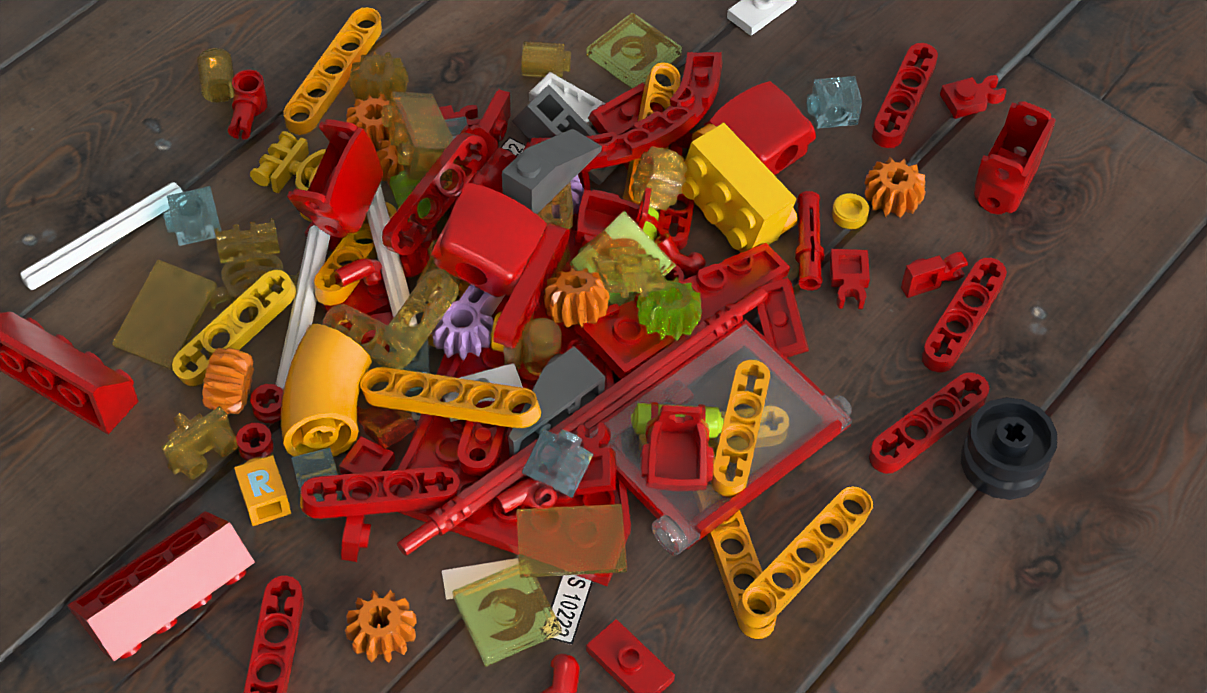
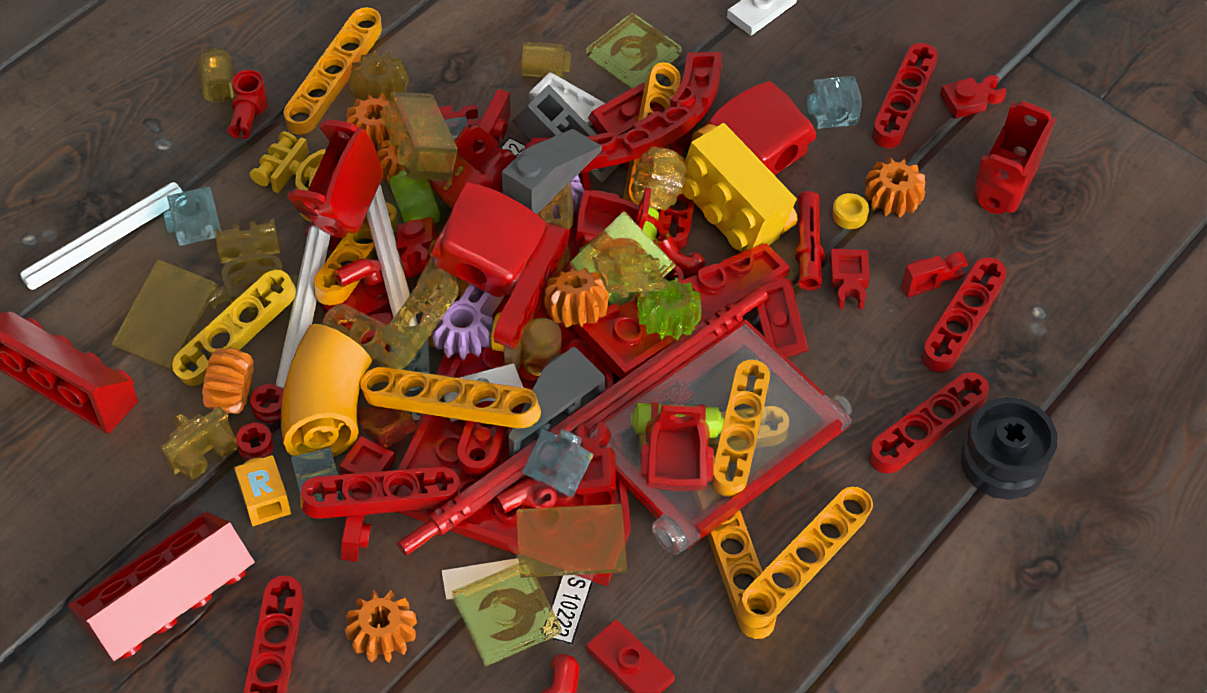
red beam [382,133,488,255] -> none

